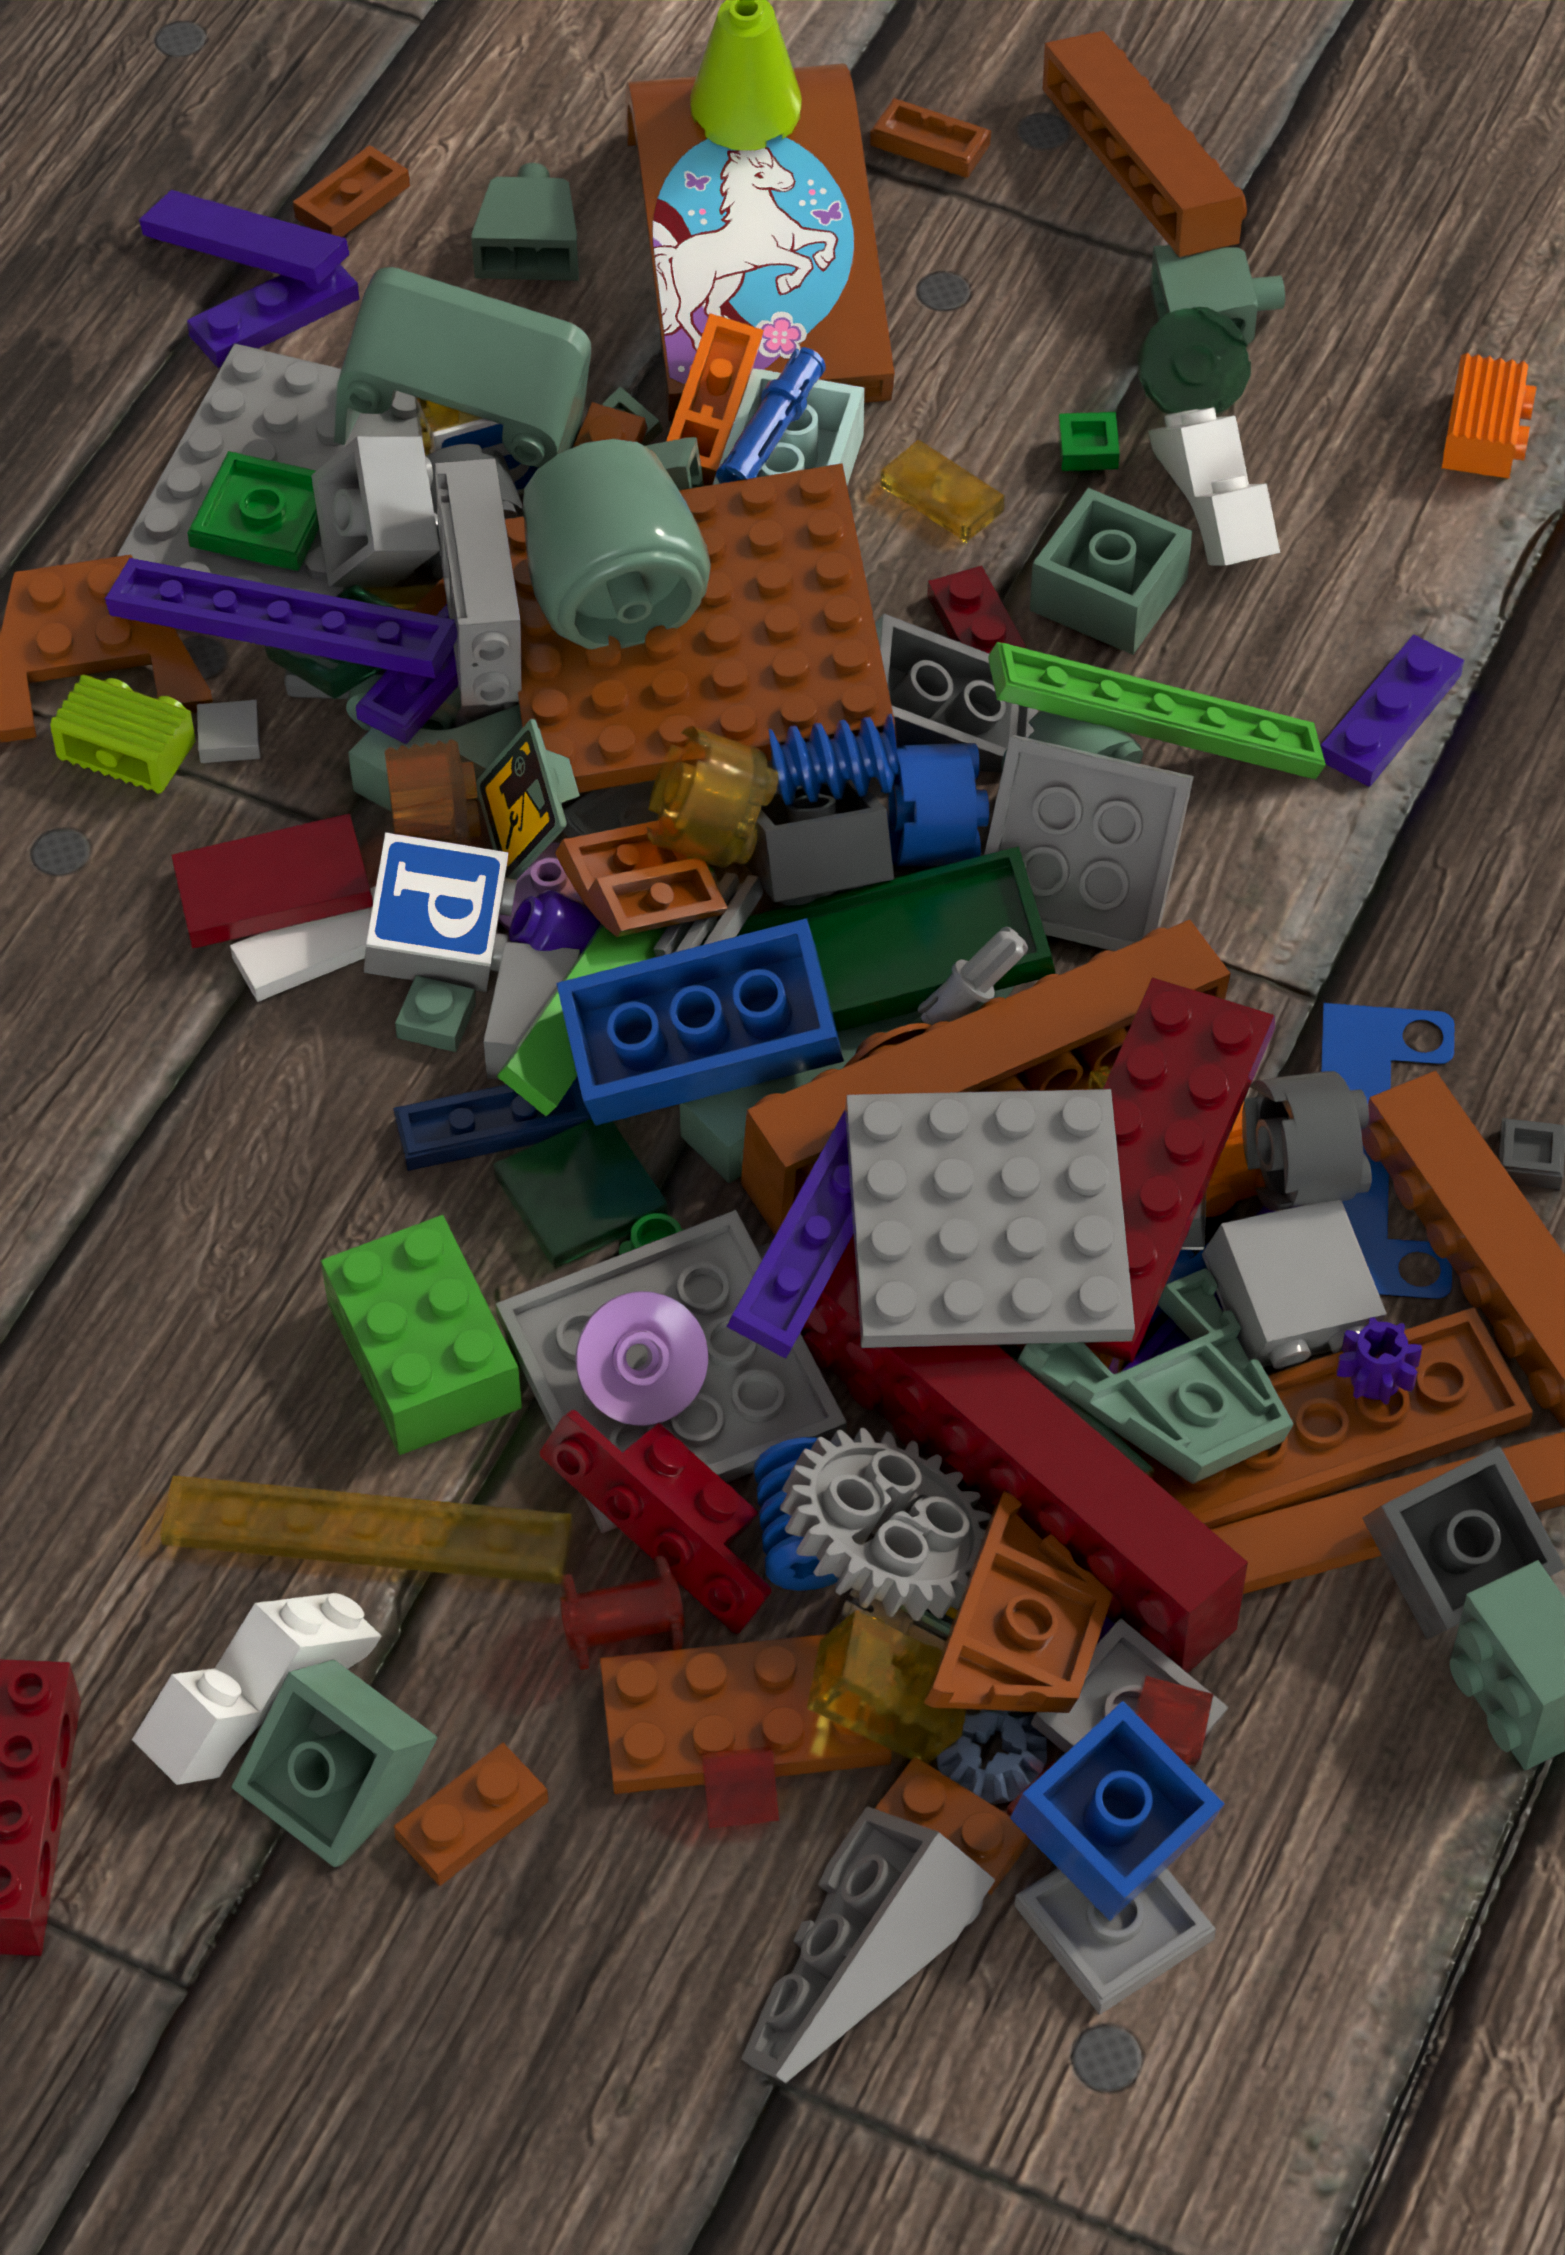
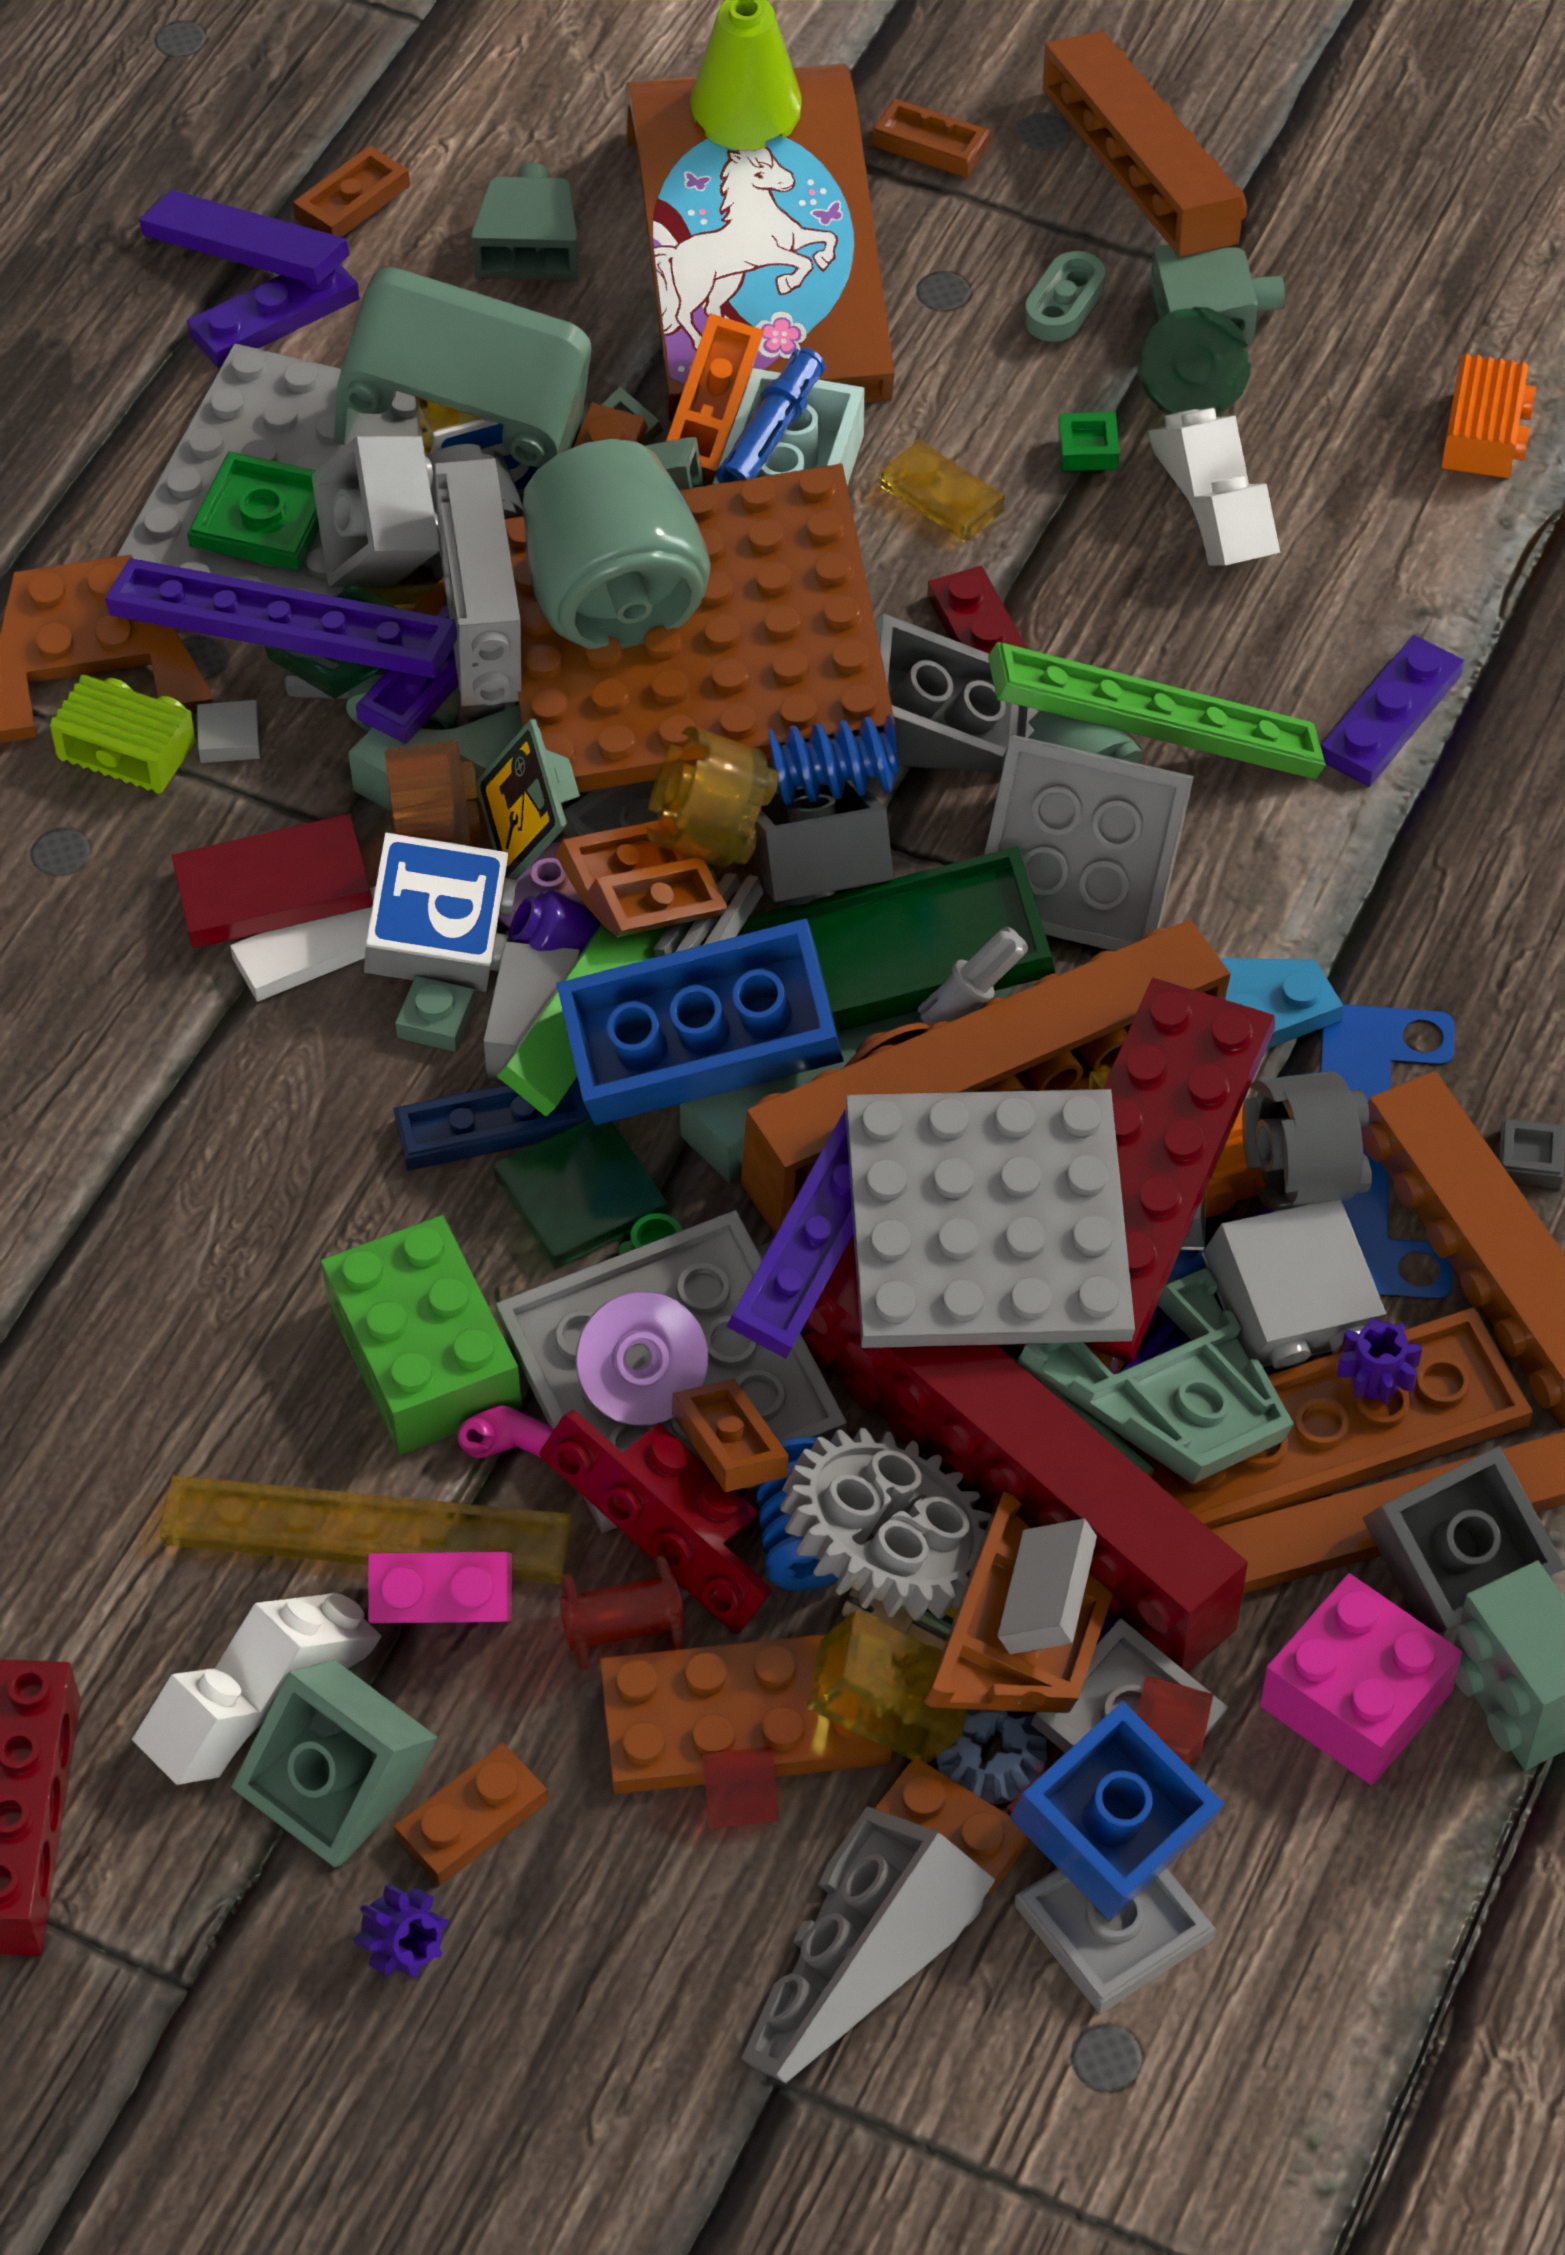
blue brick [881,743,989,868] -> none
sand green brick [1030,488,1192,655] -> none
none -> dark purple gear [354,1885,449,1978]
none -> dark pink brick [368,1552,512,1624]
none -> dark pink arm [457,1406,553,1458]
none -> dark orange plate [672,1378,789,1492]
none -> light grey tile [997,1518,1097,1654]
none -> sand green plate [1025,251,1105,342]
none -> dark azure wing [1220,958,1344,1049]
none -> dark pink brick [1260,1573,1463,1786]

